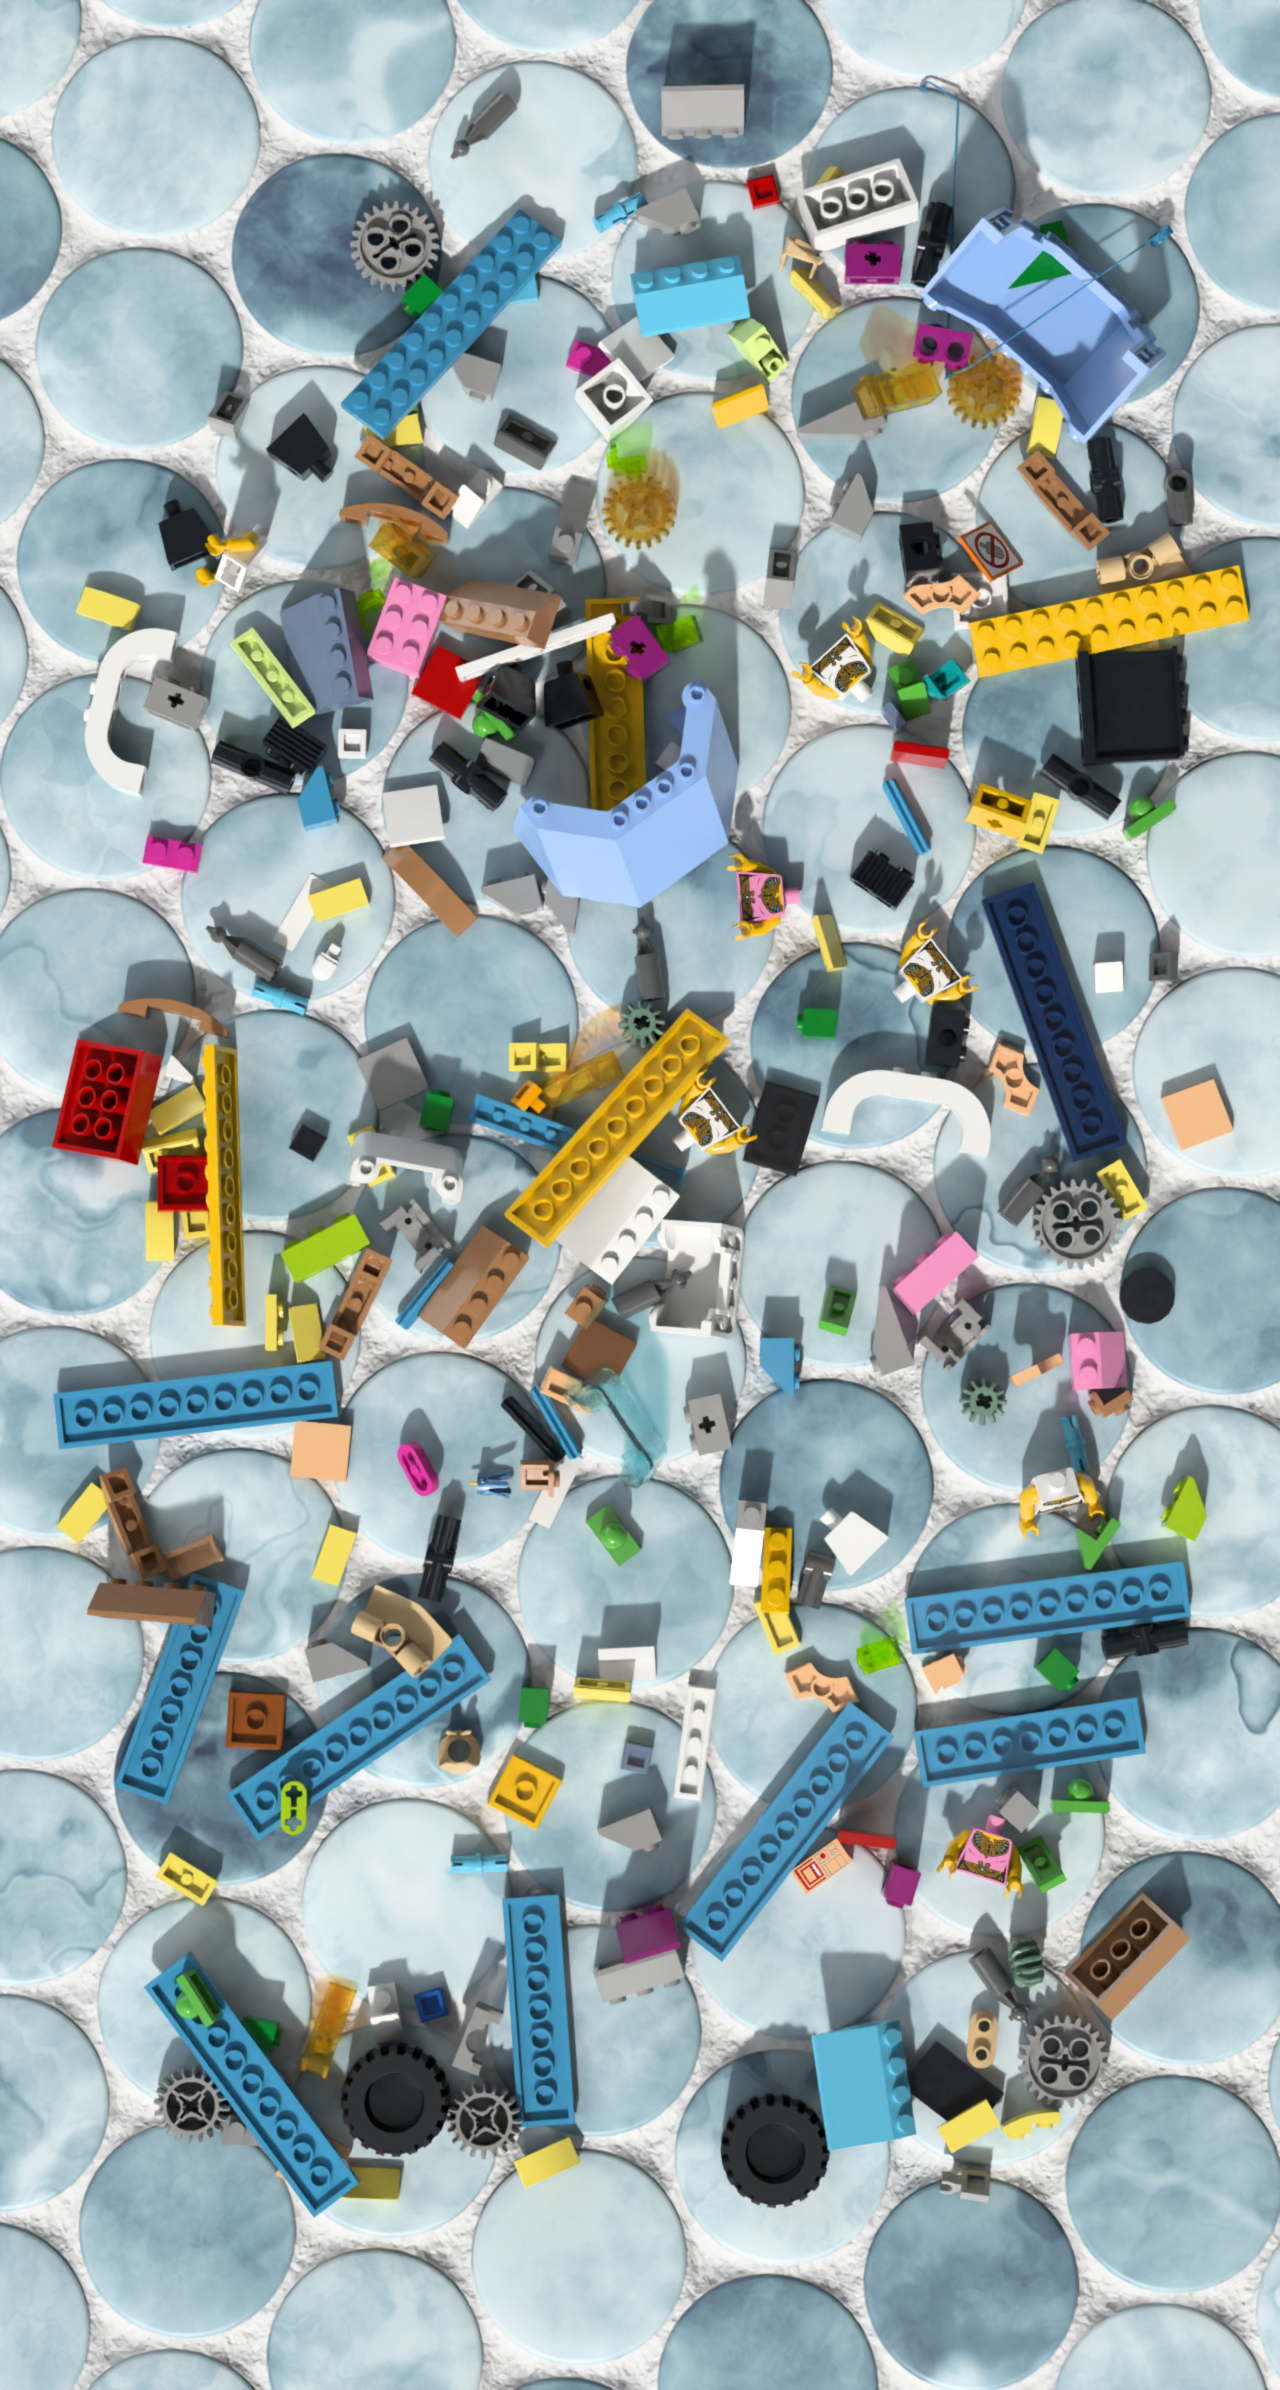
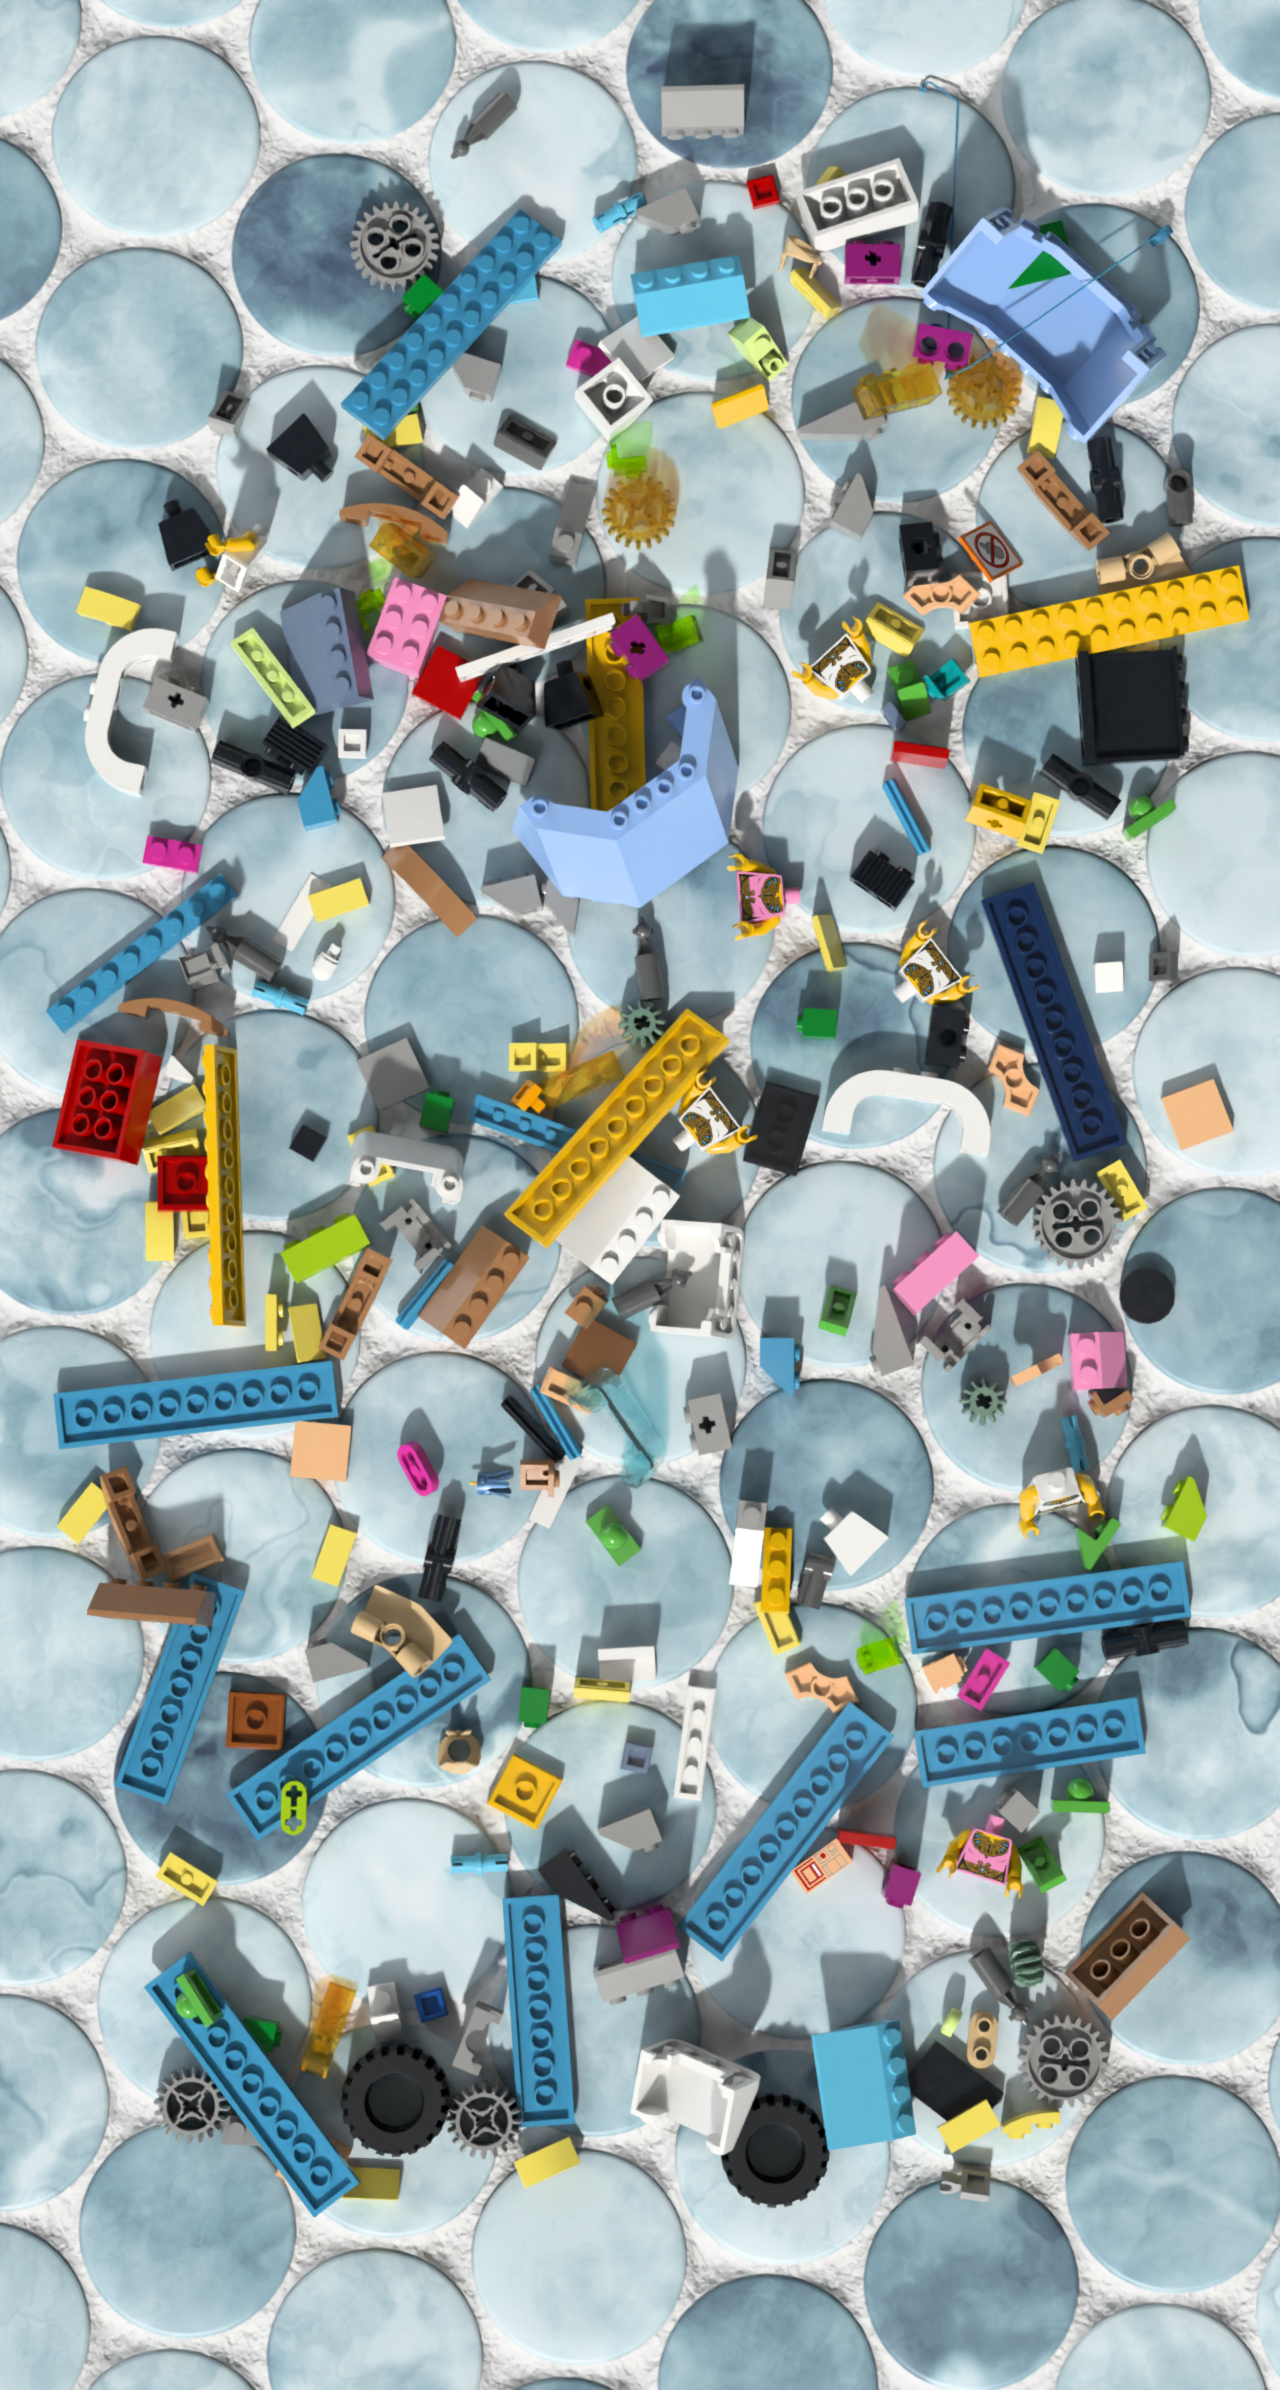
none -> dark azure plate [46,873,238,1034]
none -> light grey piece [178,943,231,992]
none -> black slope [537,1848,616,1921]
none -> white windscreen [630,2039,761,2155]
none -> yellowish green tile [940,2007,963,2037]
none -> dark pink plate [956,1648,1010,1711]

